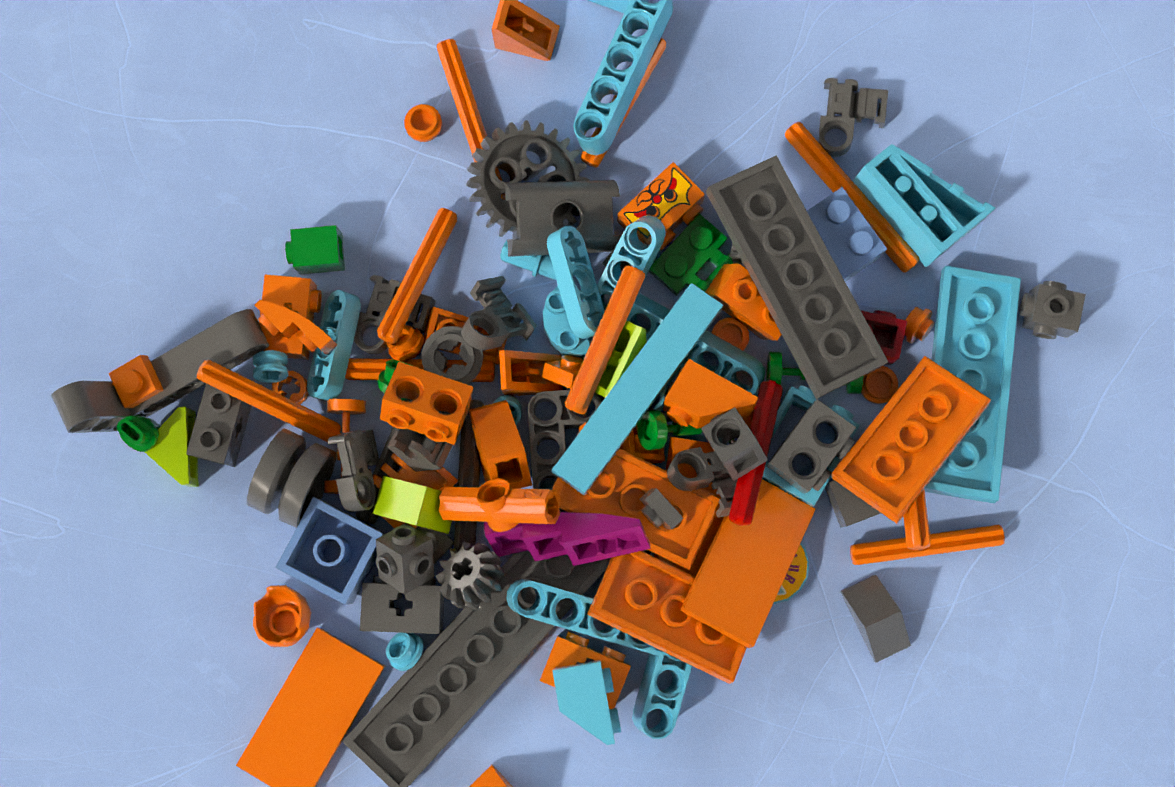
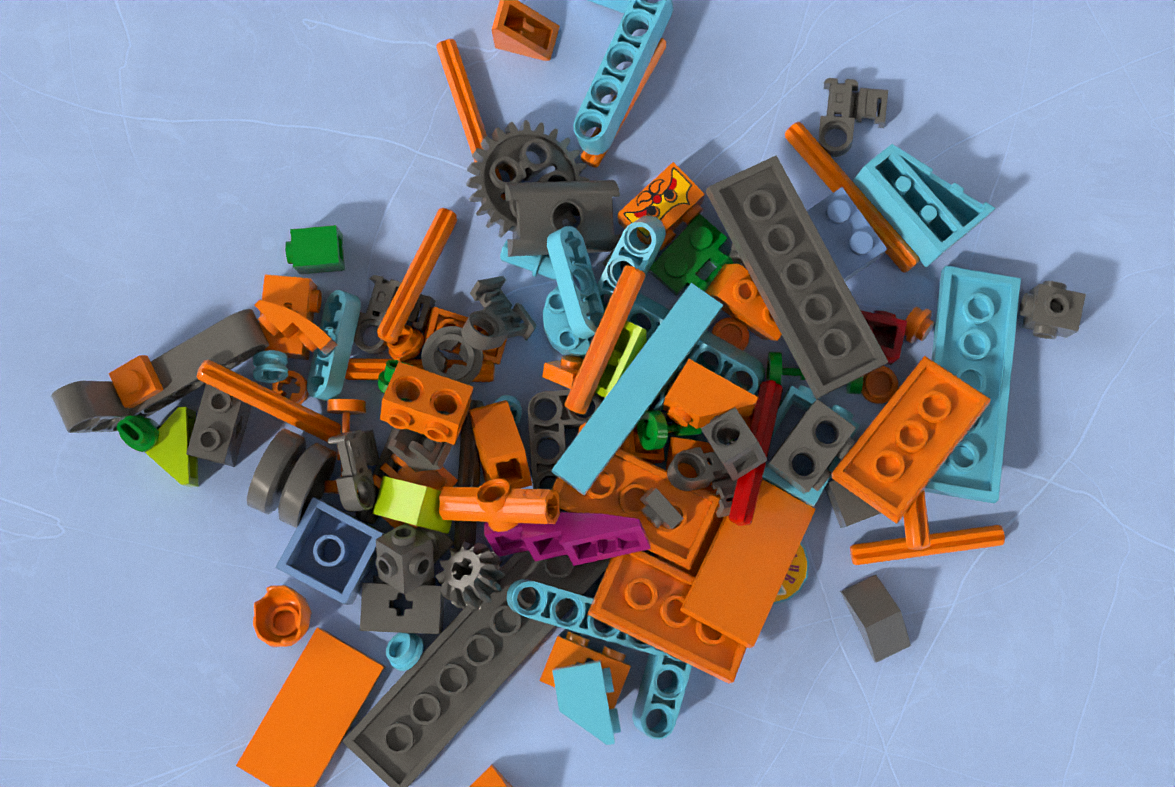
orange plate [404,104,442,142] -> none
orange slope [499,350,563,396] -> none

